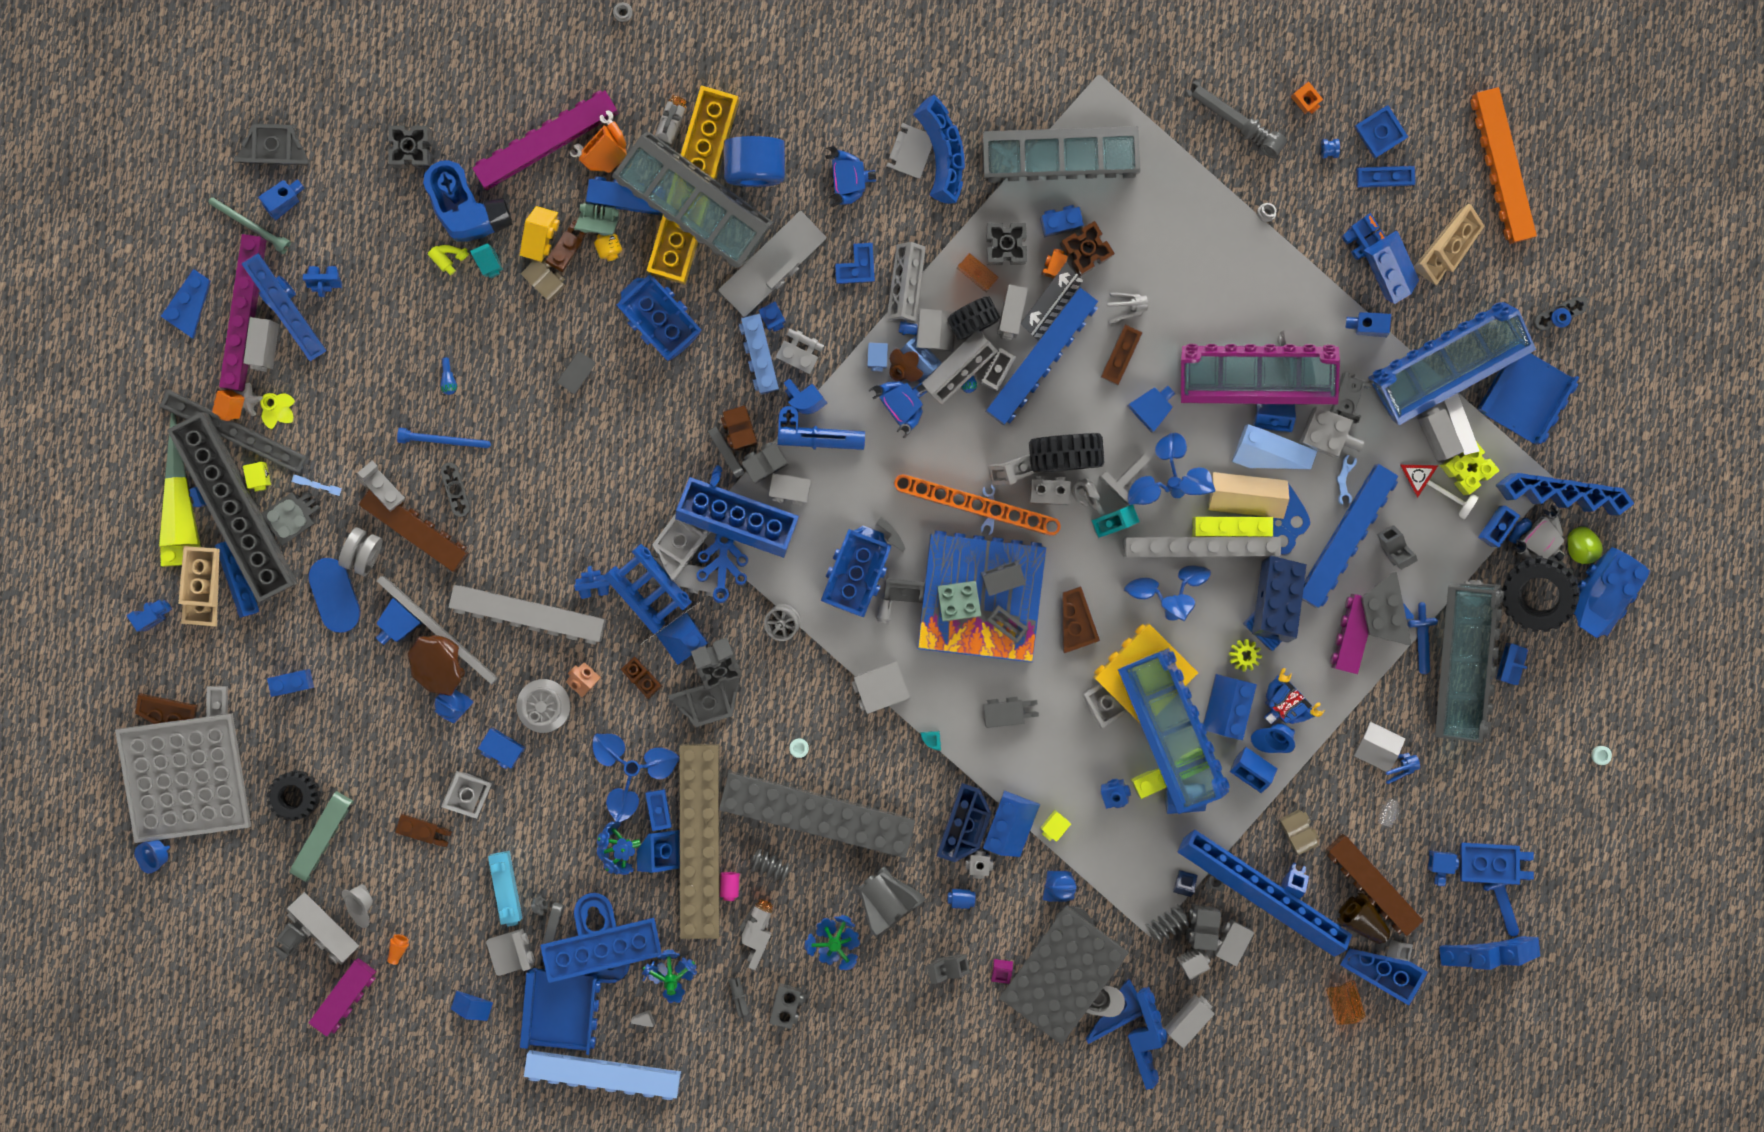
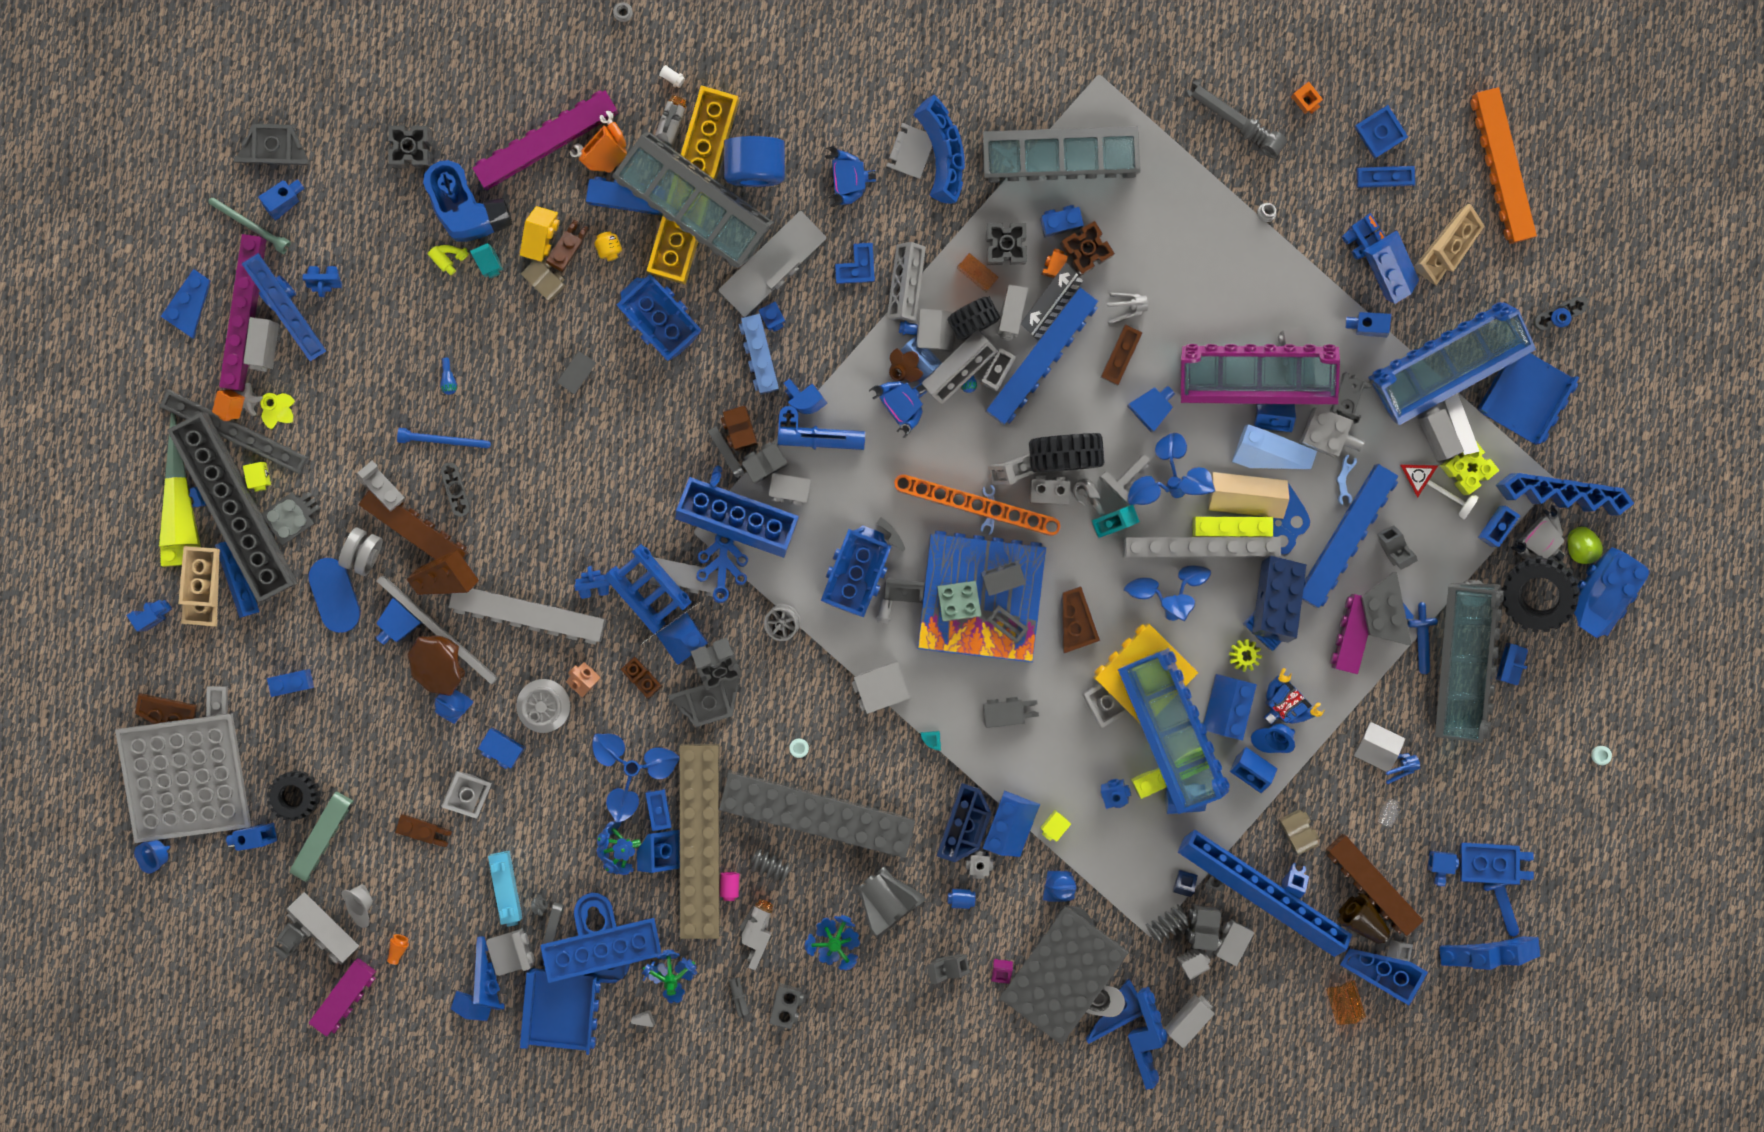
light blue piece [291,475,342,496] -> none
light blue brick [524,1050,681,1100] -> none
sand green hinge [574,202,620,236] -> none
light grey wing [652,514,710,582] -> none
light grey plate [776,328,824,375] -> none
medium blue brick [867,343,888,372] -> none
blue wheel [1321,139,1340,158] -> none
blue arm [1508,518,1532,544] -> none
none -> blue torso [226,822,277,851]
none -> reddish brown wedge [406,550,479,595]
none -> blue wing [473,936,504,1010]
none -> white pin [659,65,685,88]

